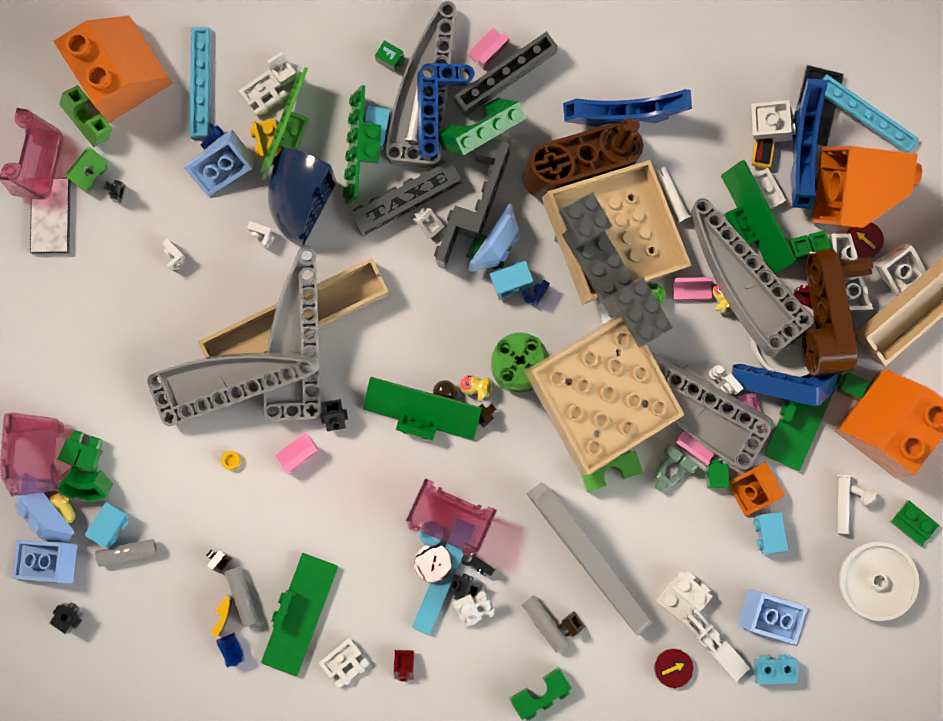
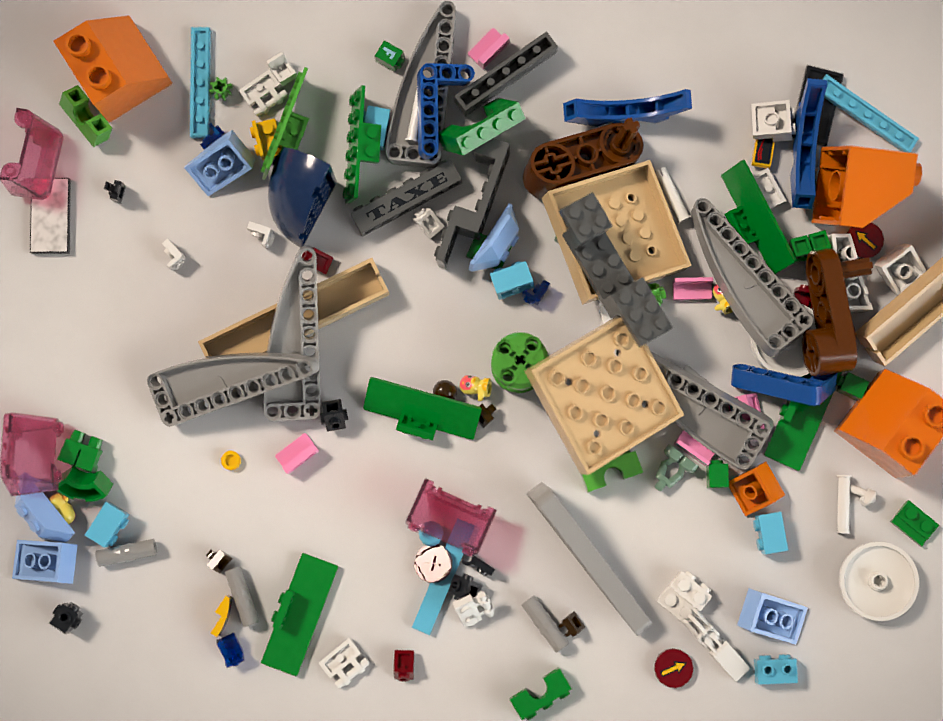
bright green brick [64,146,109,191] -> none
white plate [708,365,743,396] -> none
none -> bright green gear [209,77,233,101]
none -> dark red bracket [301,248,334,275]

